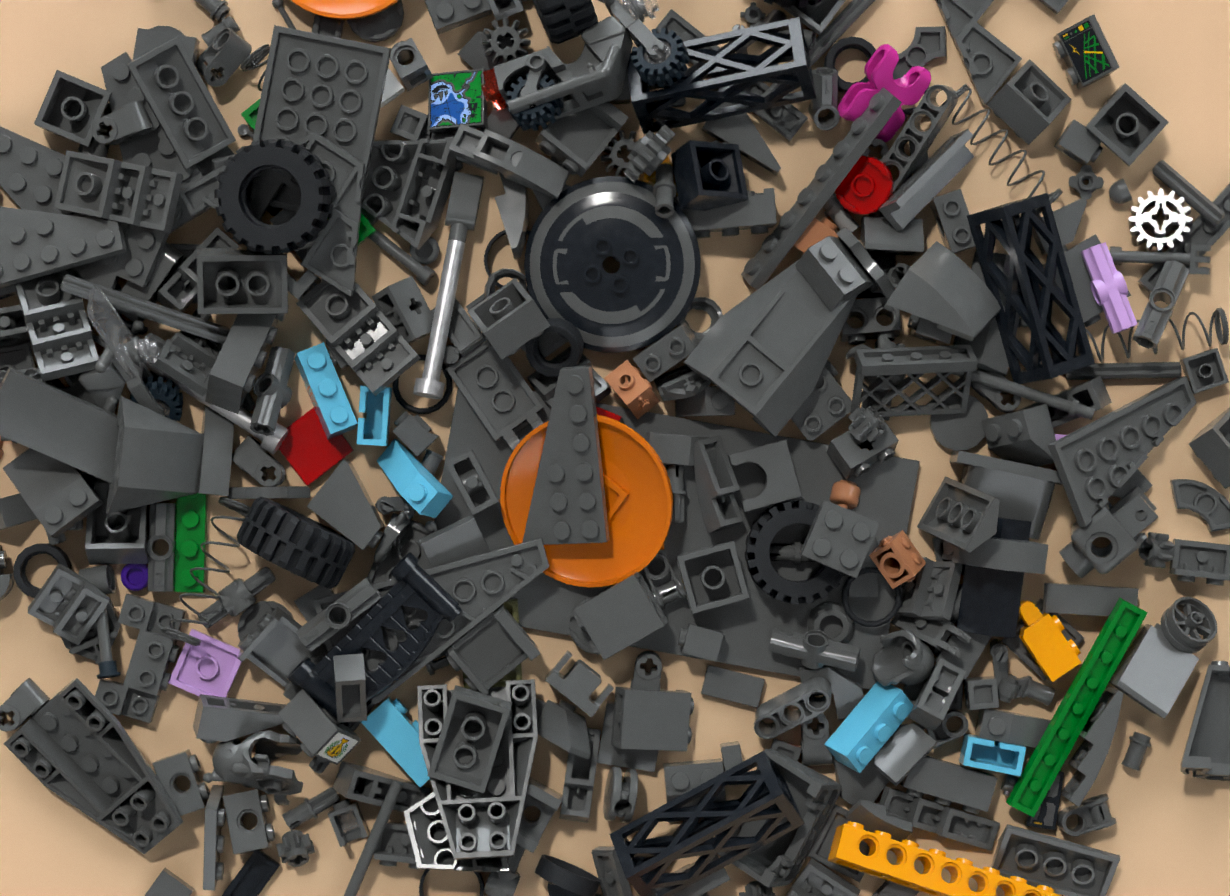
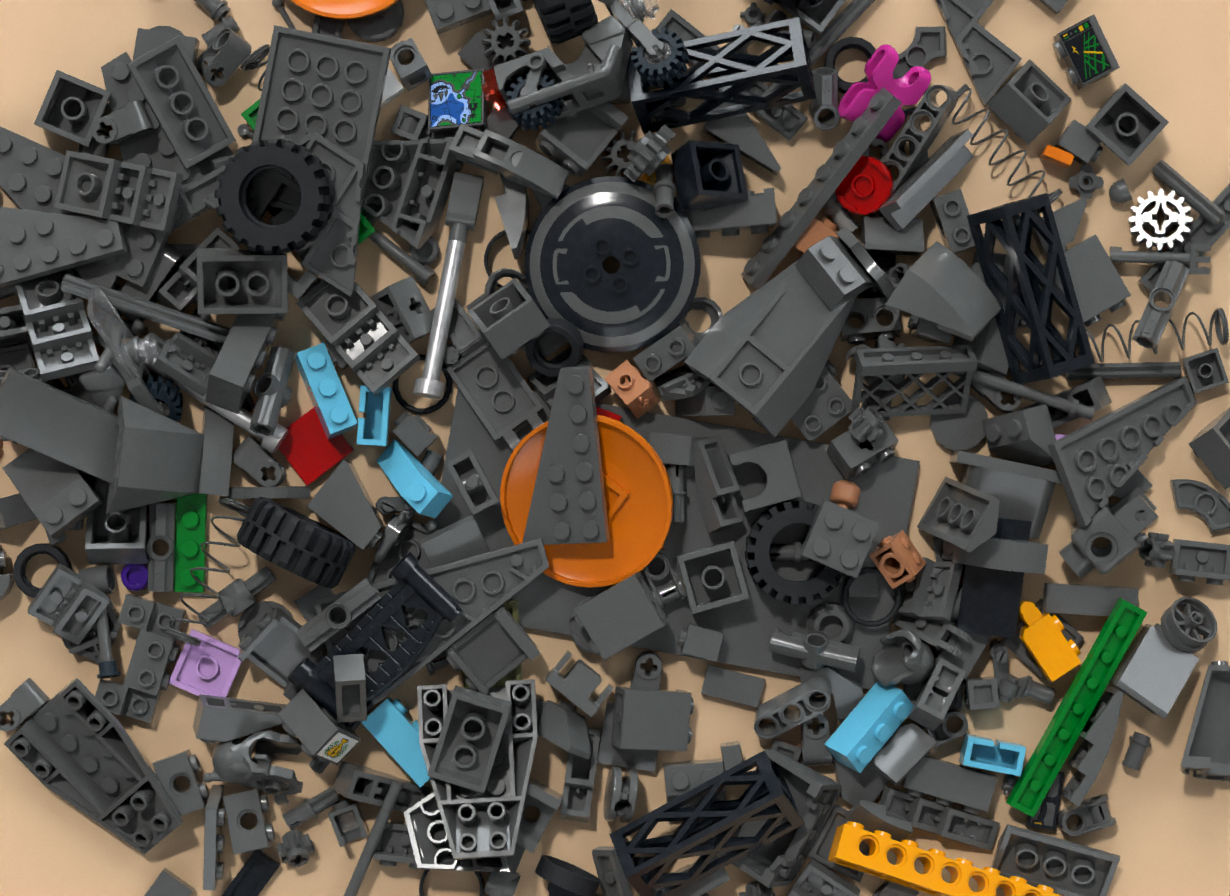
dark grey slope [975,708,1051,748] -> none
lavender piece [1081,242,1138,334] -> none
none -> orange tile [1040,145,1074,168]

